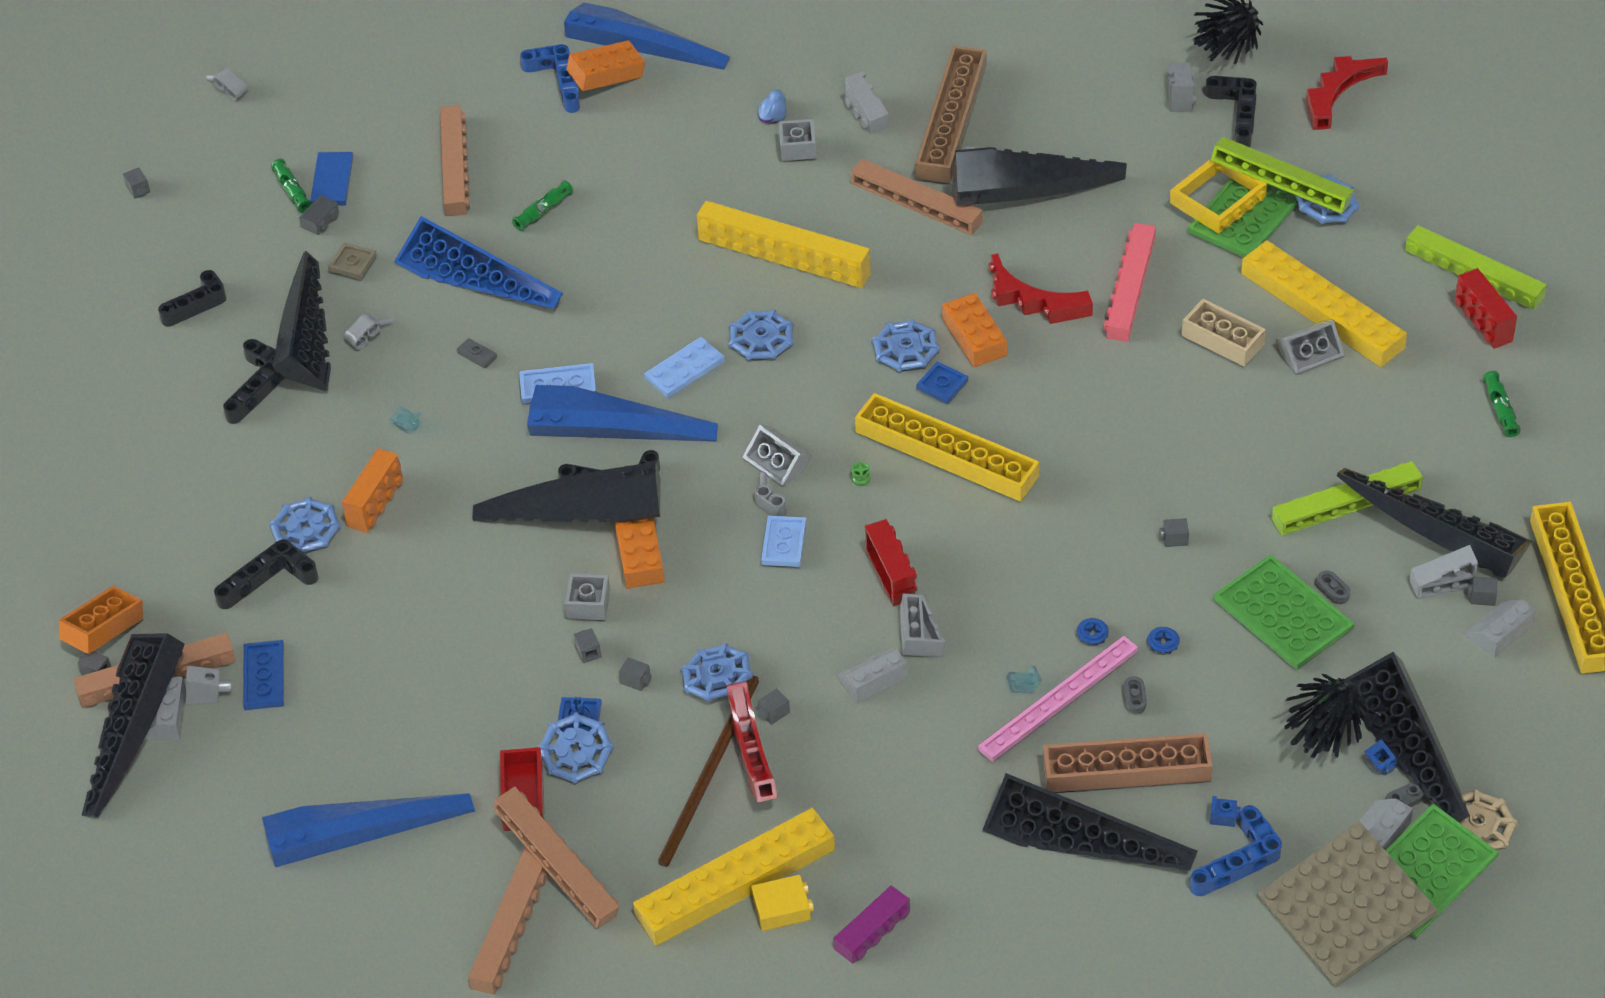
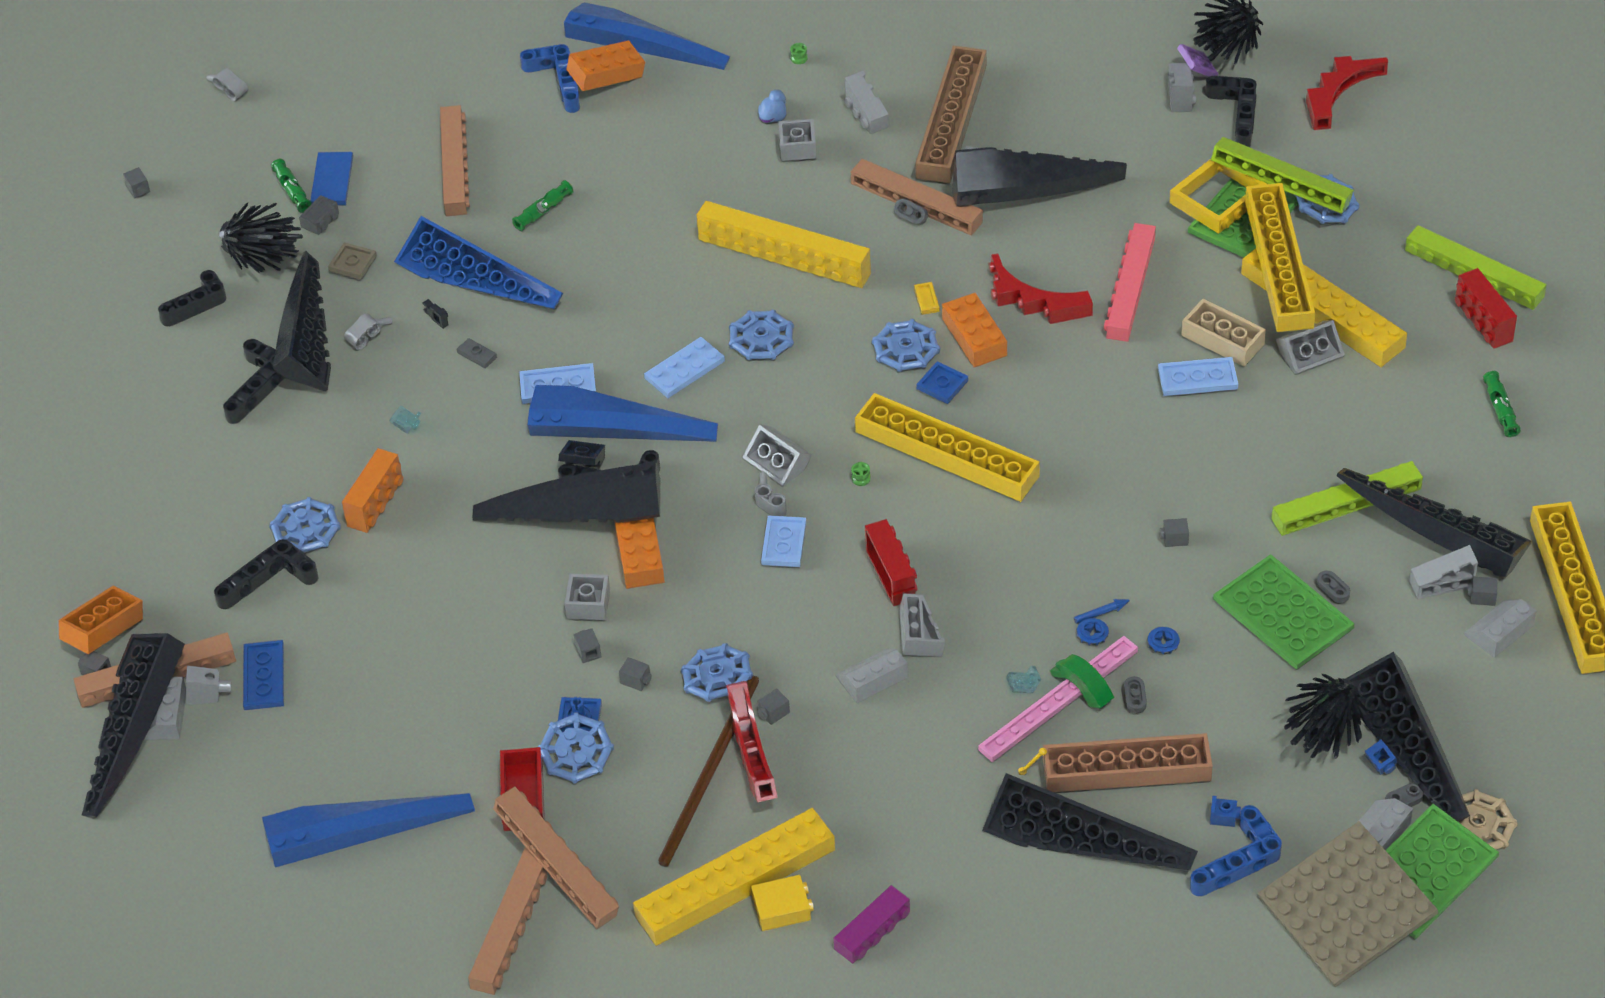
none -> black plant [219,202,303,273]
none -> black plate [422,299,449,329]
none -> black plate [558,440,605,467]
none -> bright green wheel [790,43,808,64]
none -> dark grey plate [894,199,928,224]
none -> yellow tile [914,282,940,315]
none -> yellow hinge [1018,748,1047,775]
none -> green arch [1050,654,1115,708]
none -> blue piece [1074,599,1130,624]
none -> light blue plate [1158,357,1238,396]
none -> medium lavender tile [1177,44,1219,77]
none -> yellow brick [1245,183,1315,332]

